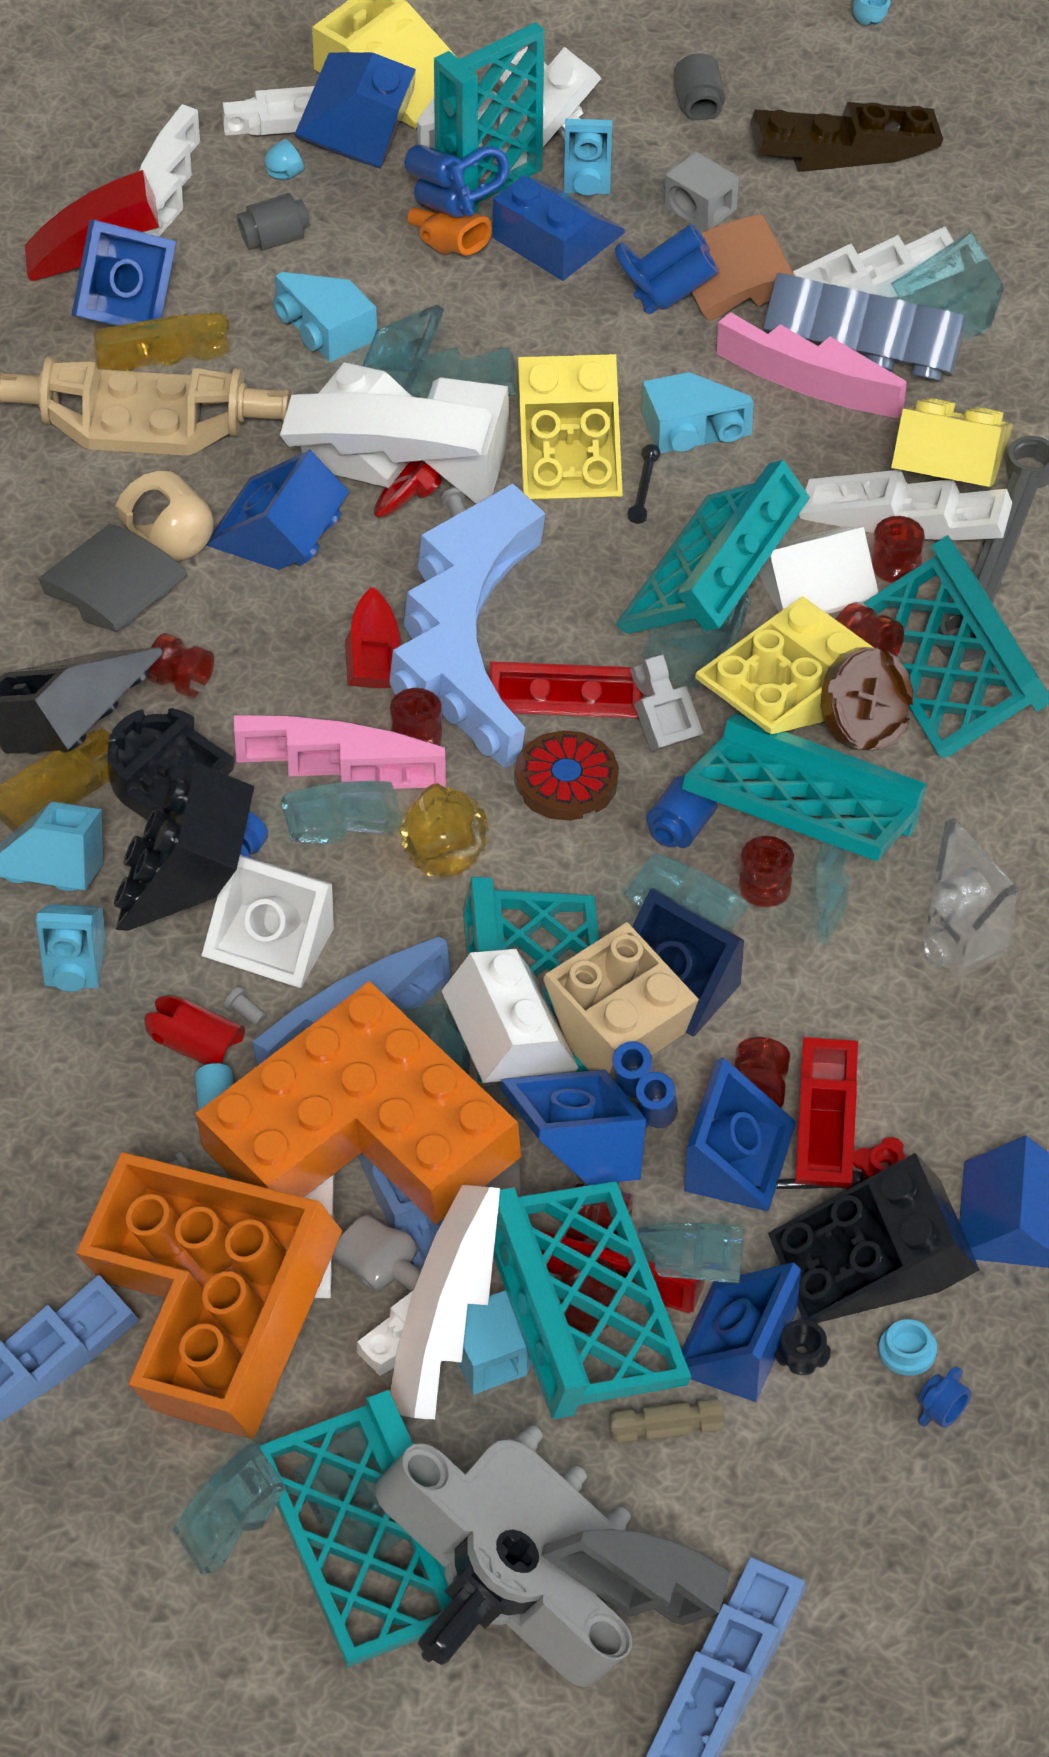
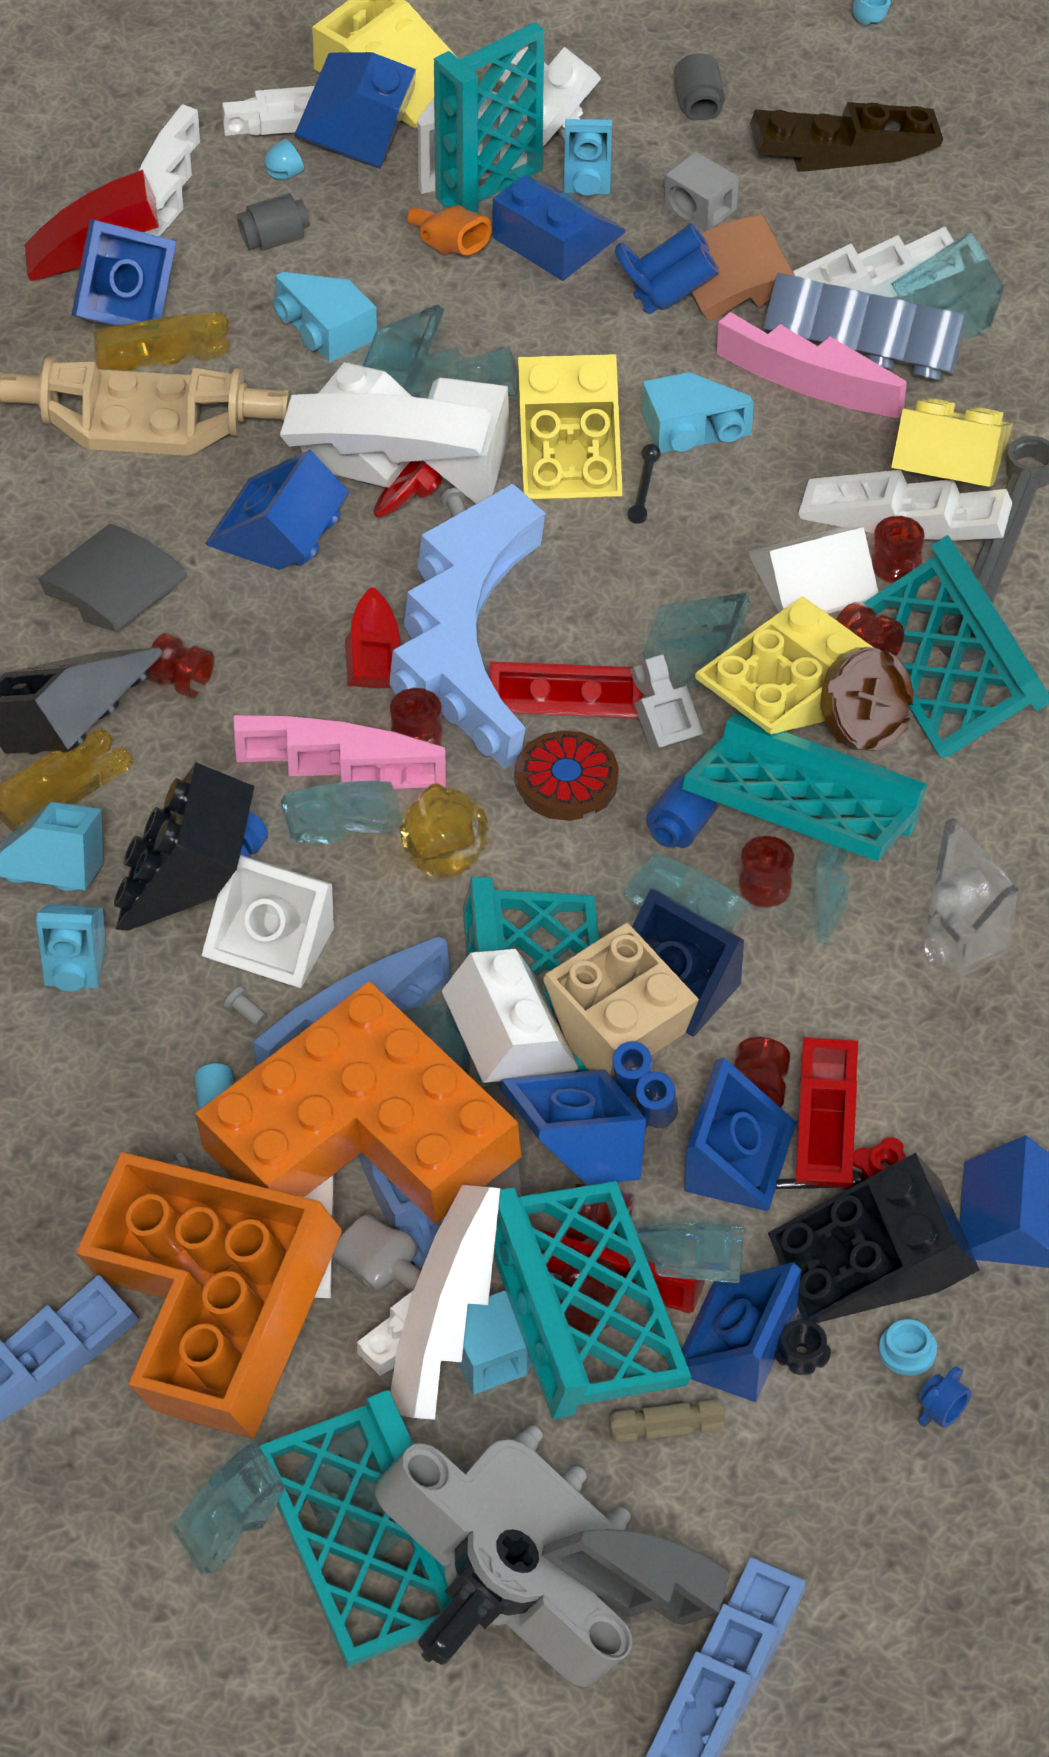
black slope [107,708,234,820] -> none
tan helmet [115,470,214,561] -> none
red piece [144,994,245,1065] -> none
blue piece [404,144,509,218] -> none
teal fence [616,460,810,634] -> none

